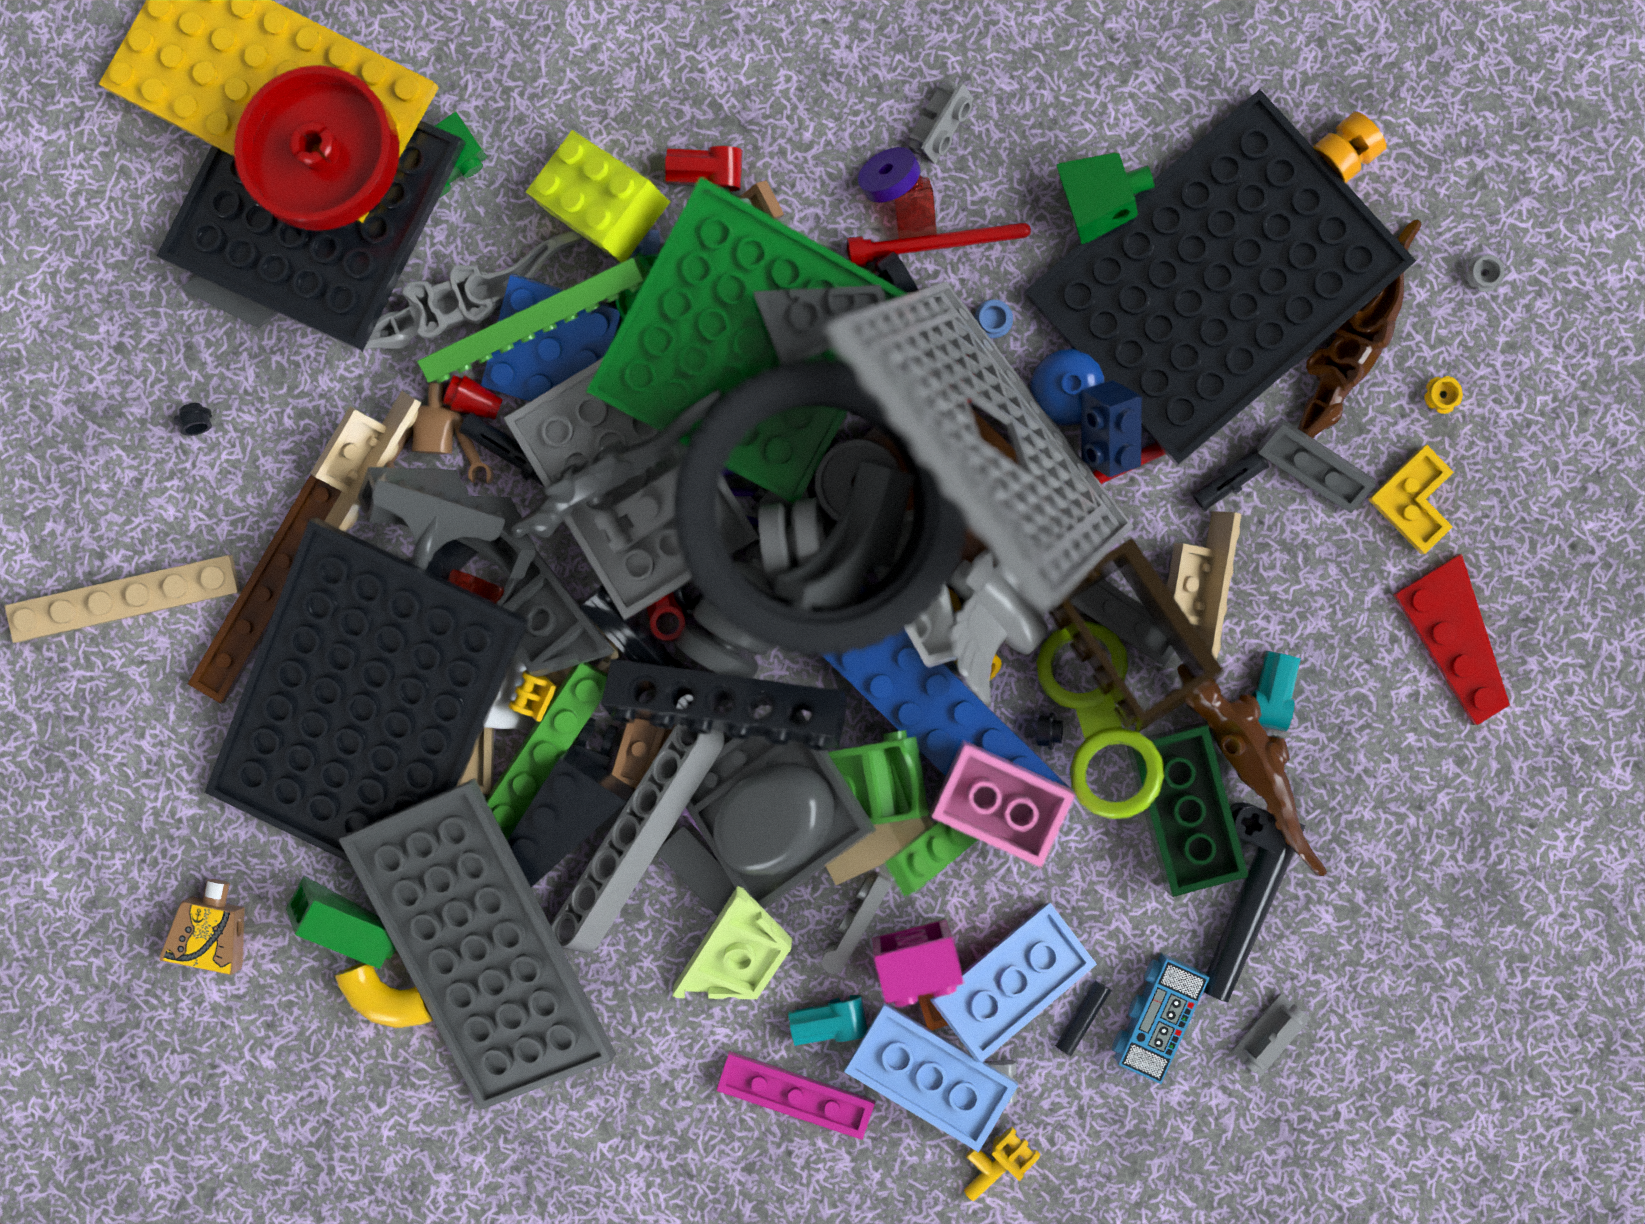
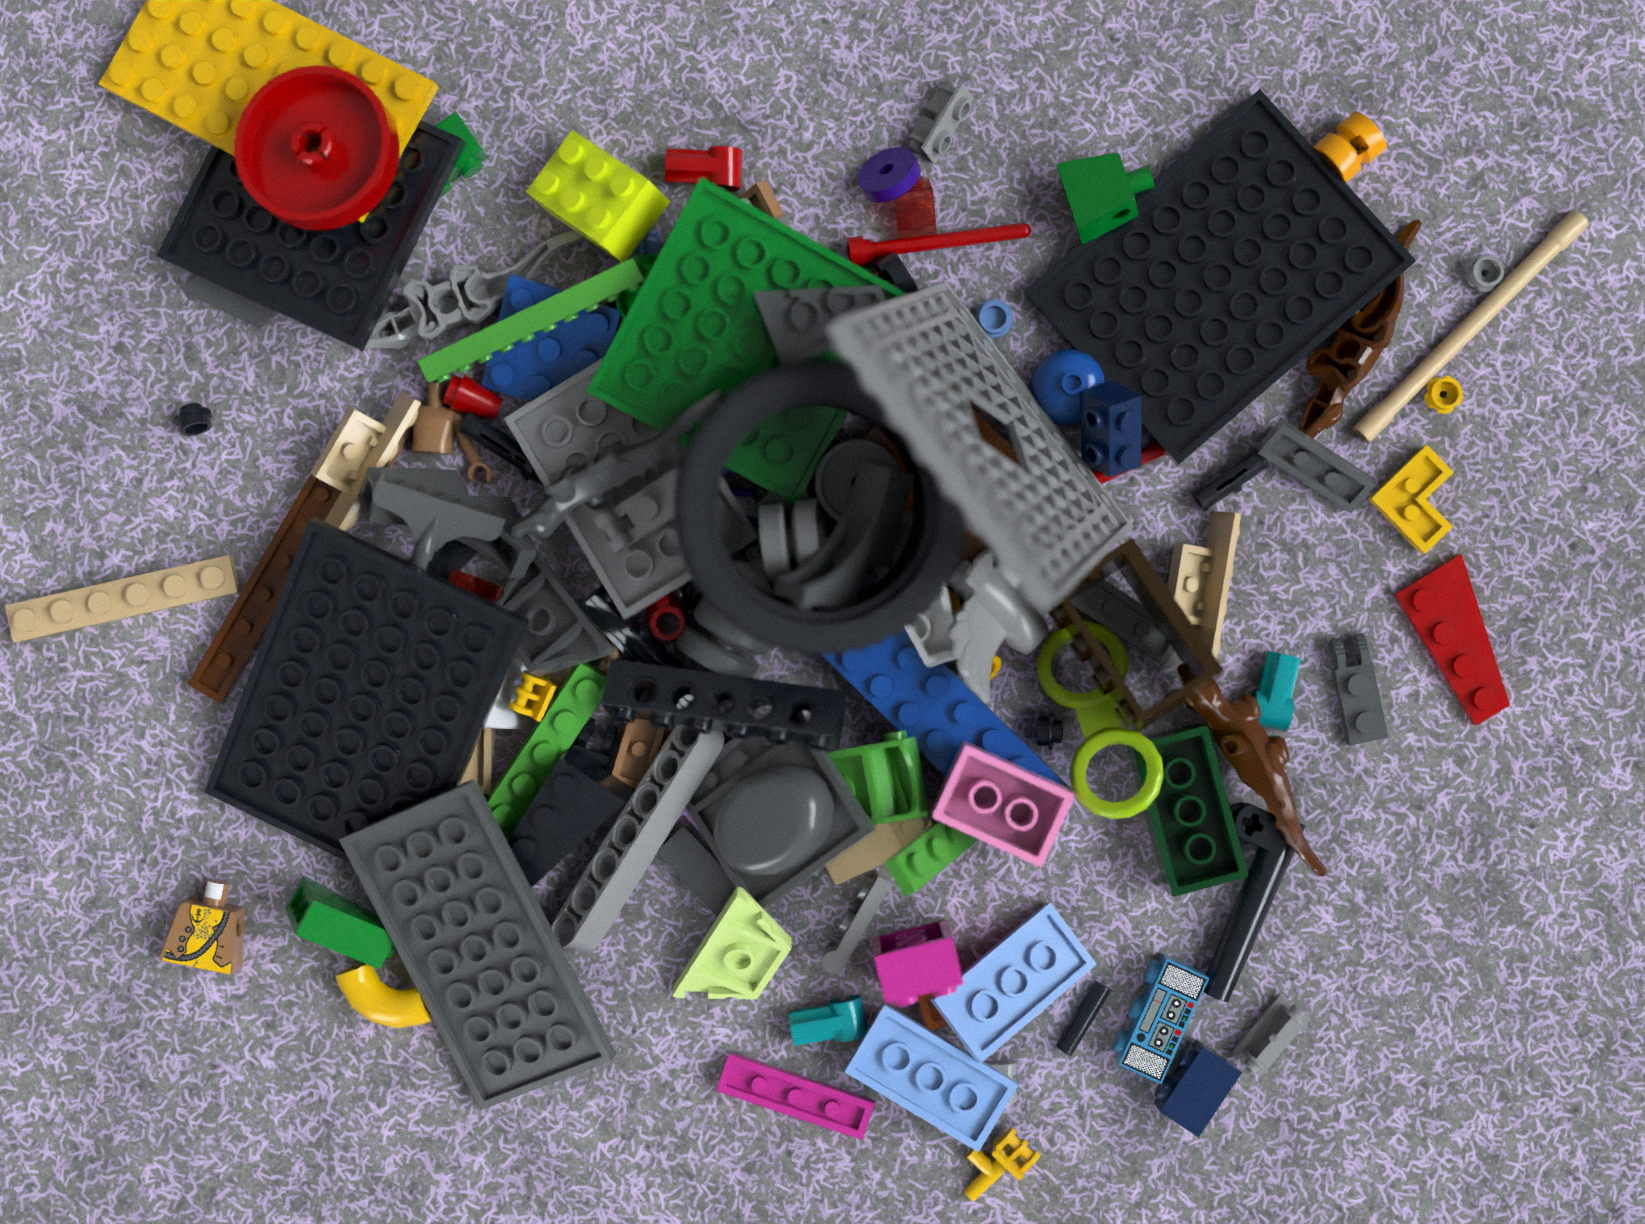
none -> dark blue brick [1154,1039,1242,1138]
none -> dark grey hinge [1329,633,1388,746]
none -> tan piece [1352,210,1589,444]

